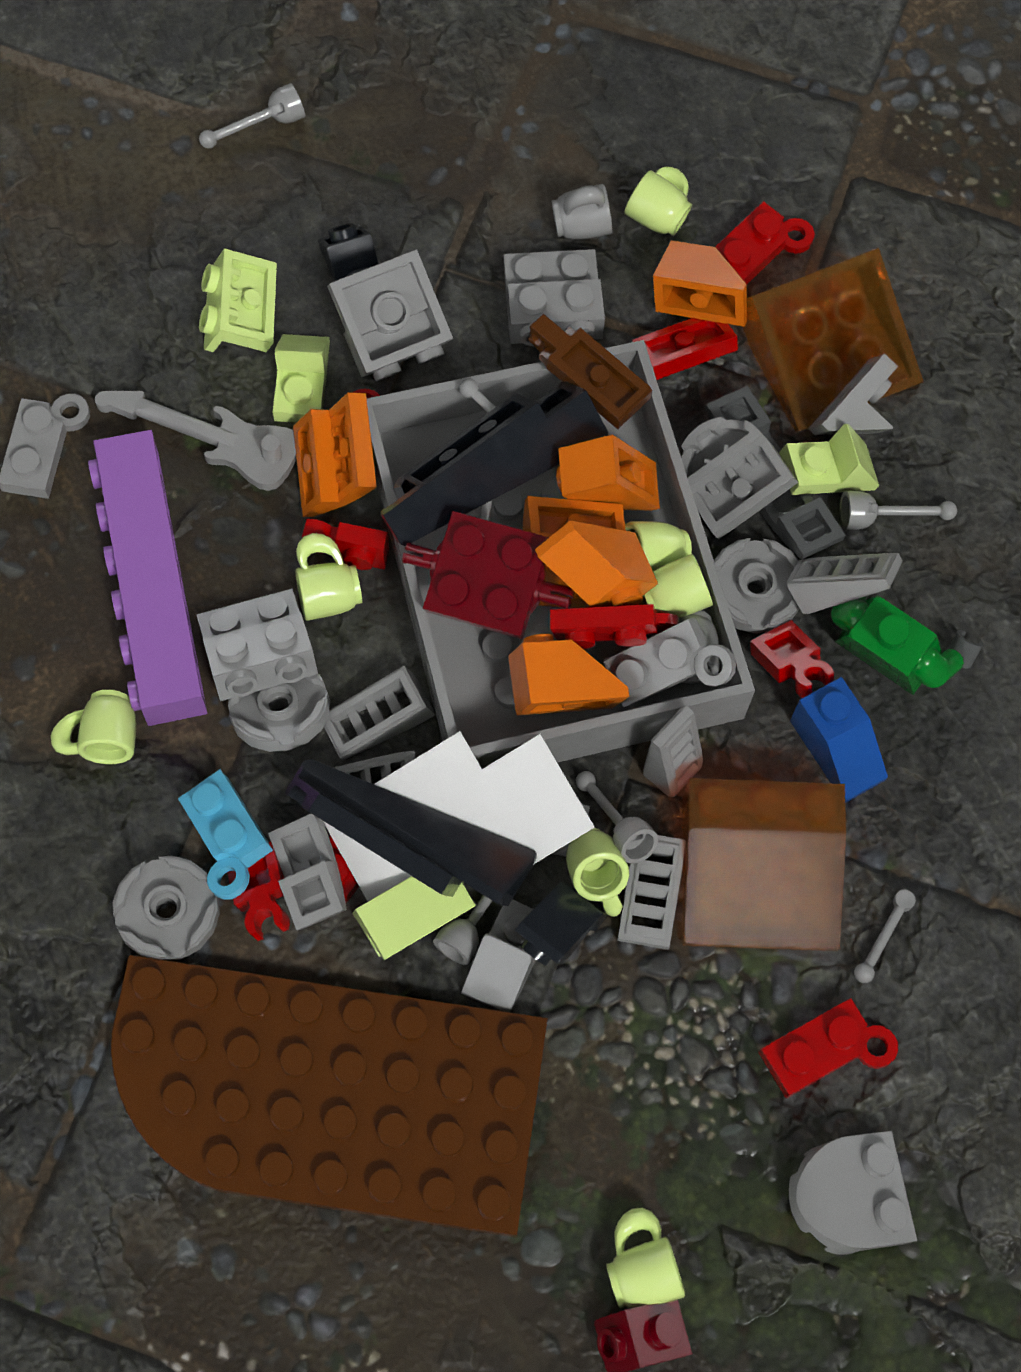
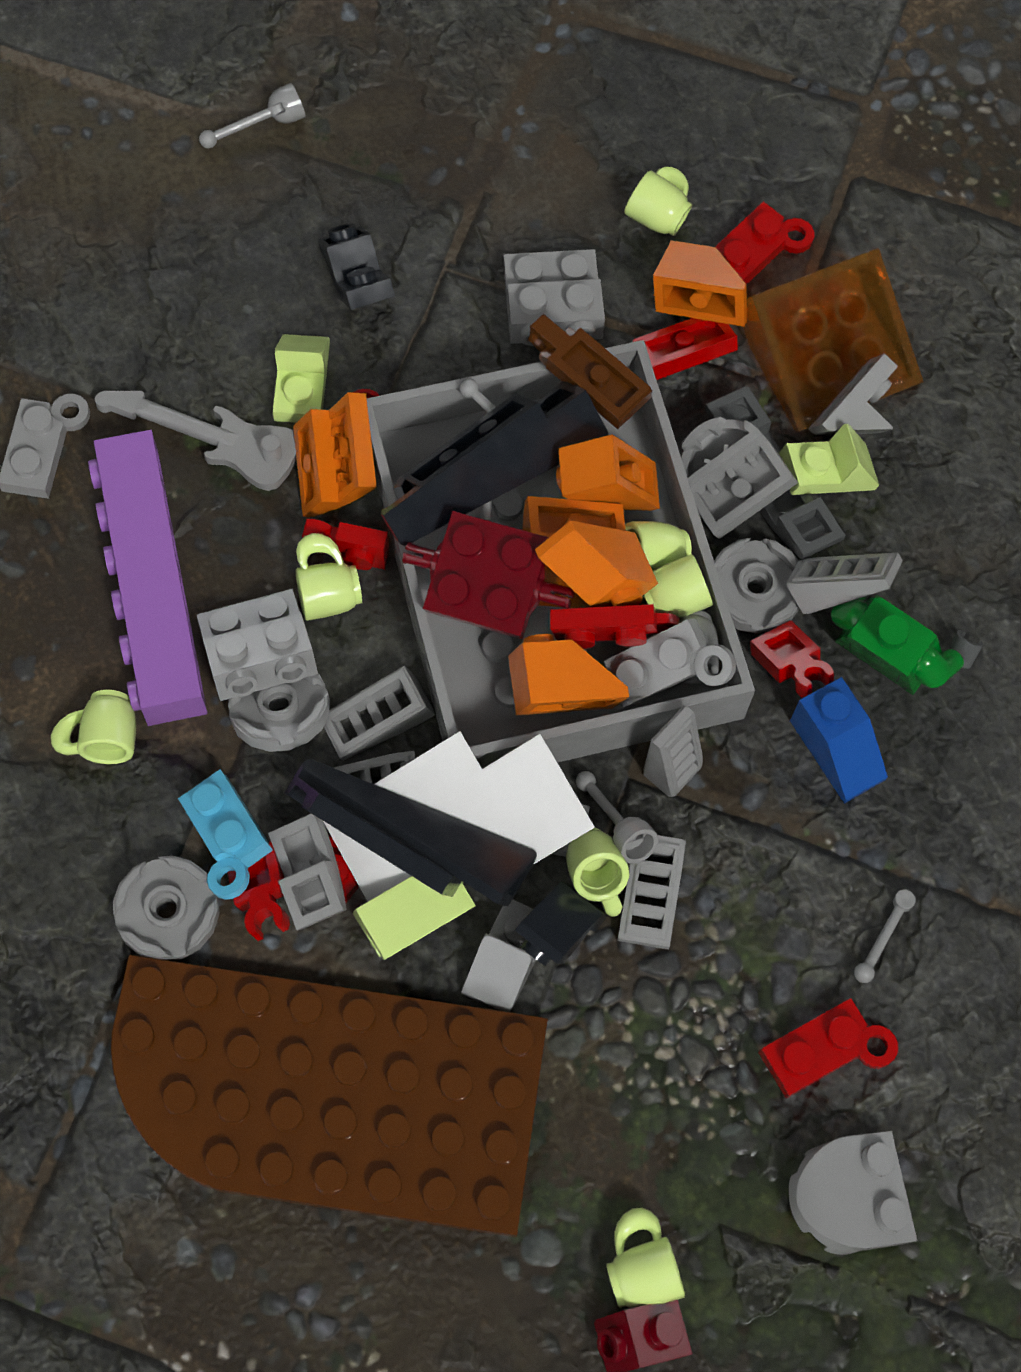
yellowish green bracket [199,248,277,352] -> none
light grey plate [327,249,453,381] -> none
light grey hinge [433,895,492,965] -> none
light grey piece [552,184,613,240] -> none
clear orange slope [683,778,846,951] -> none
light grey hinge [840,491,957,530] -> none

